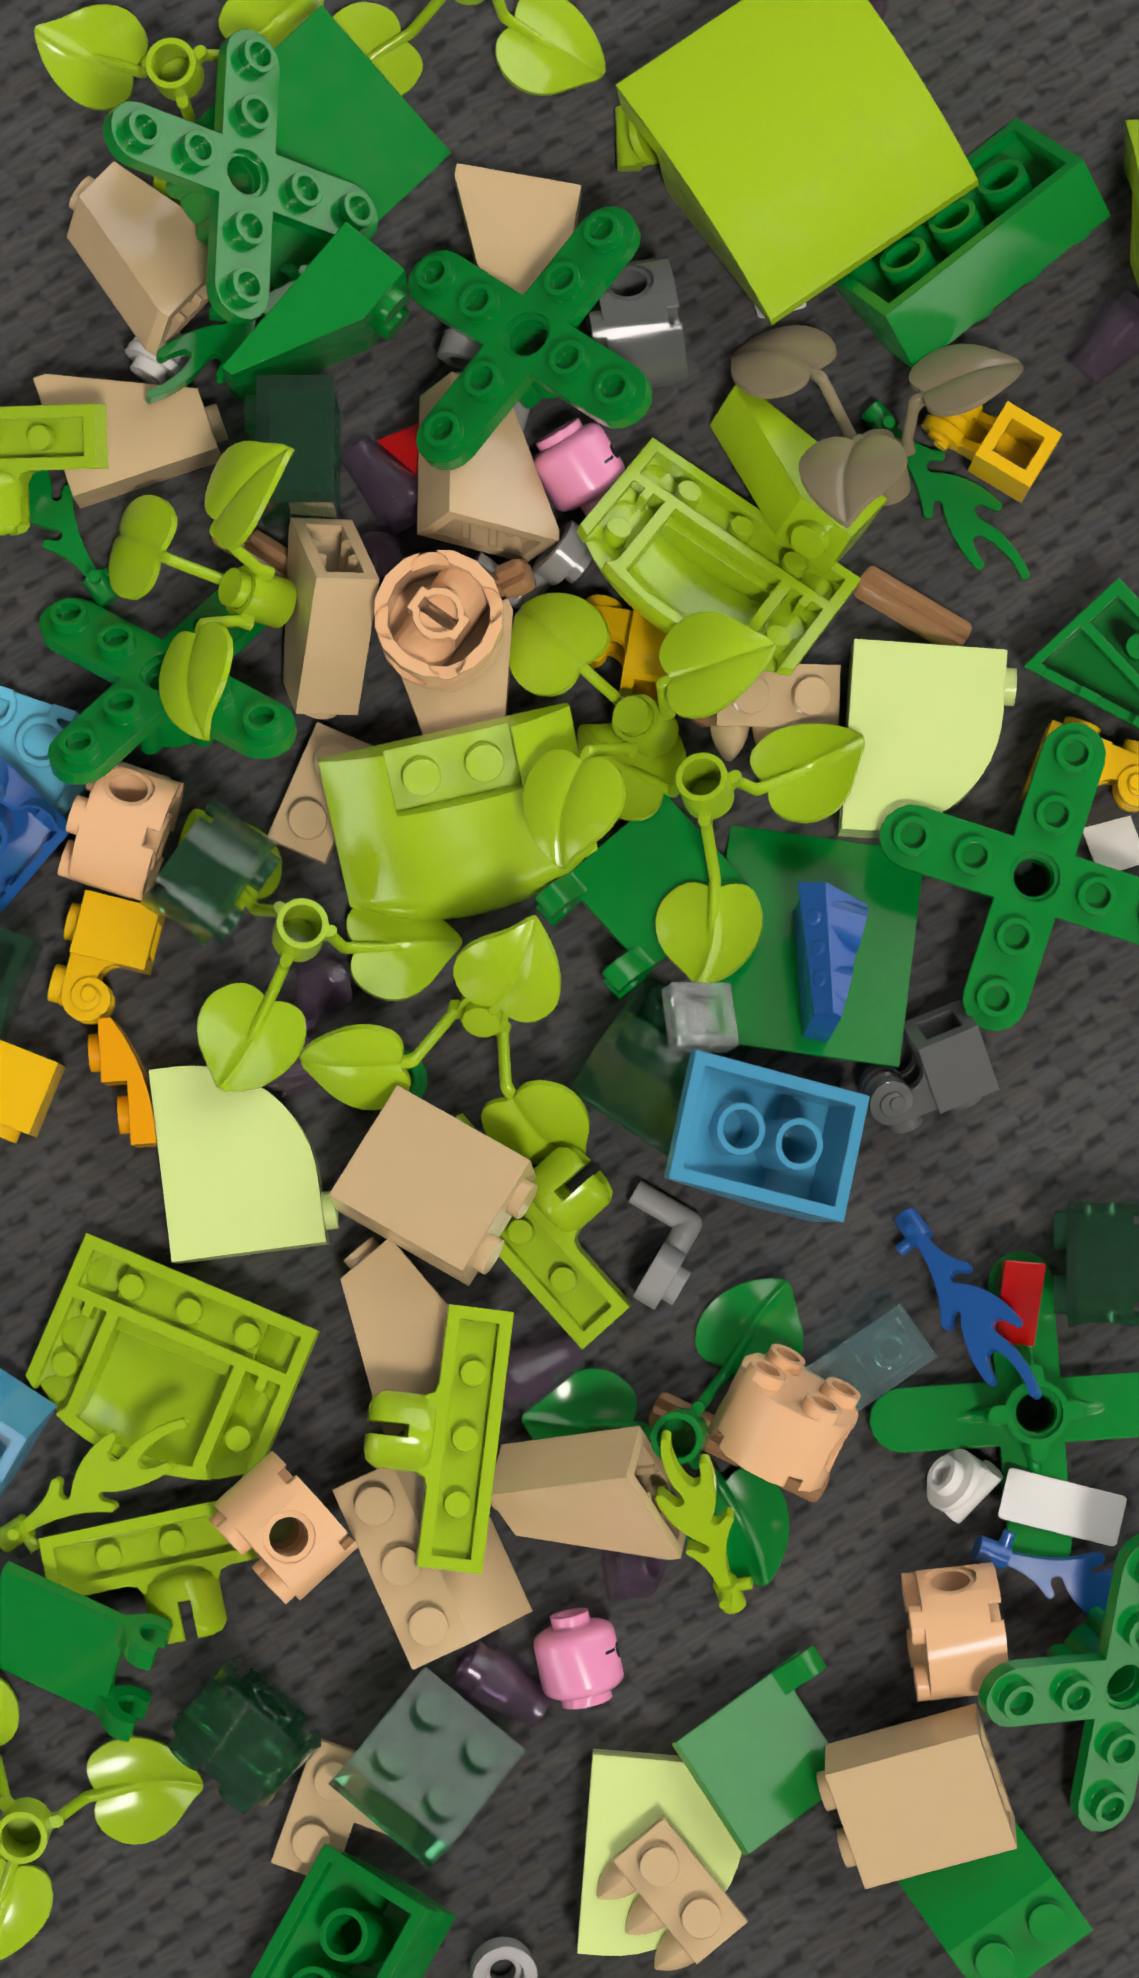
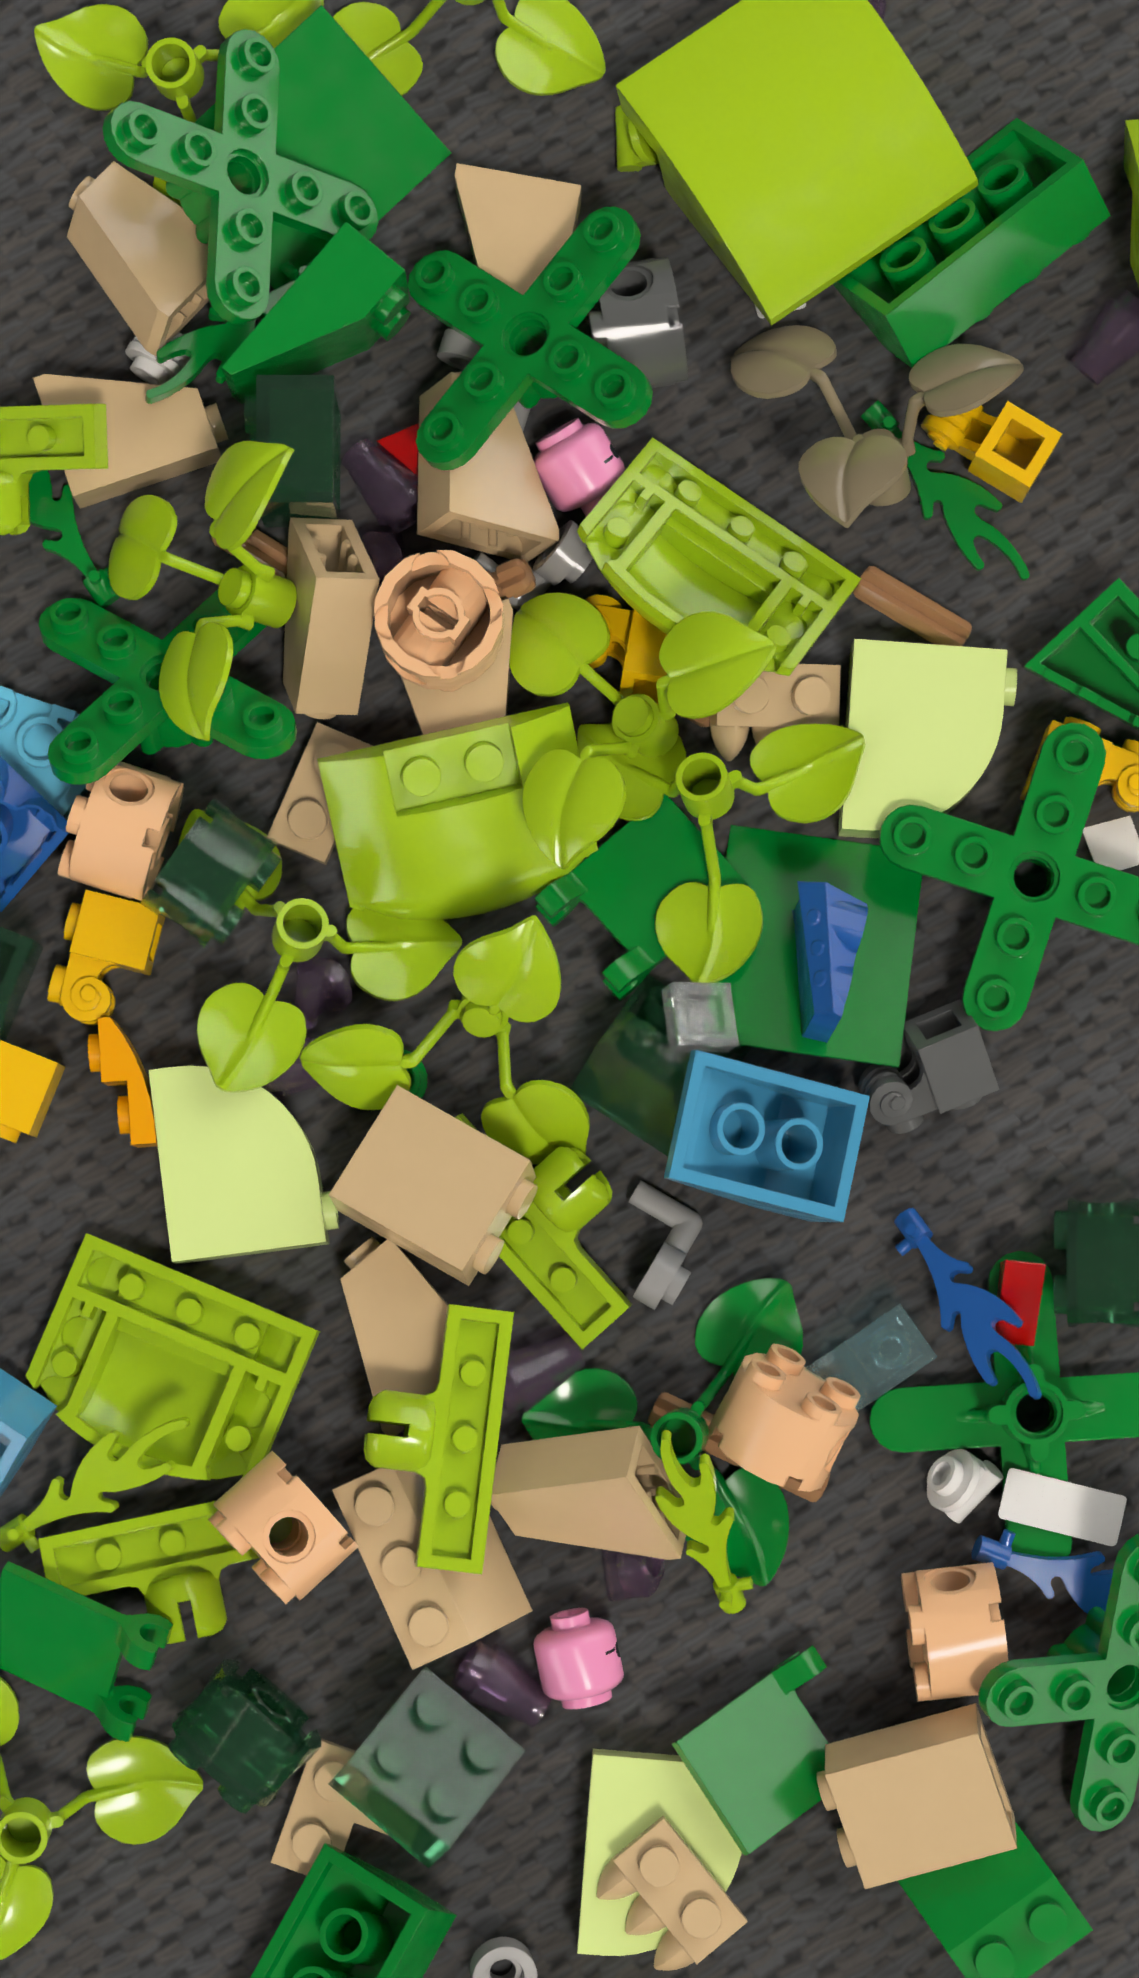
lime slope [709,385,888,576] -> none

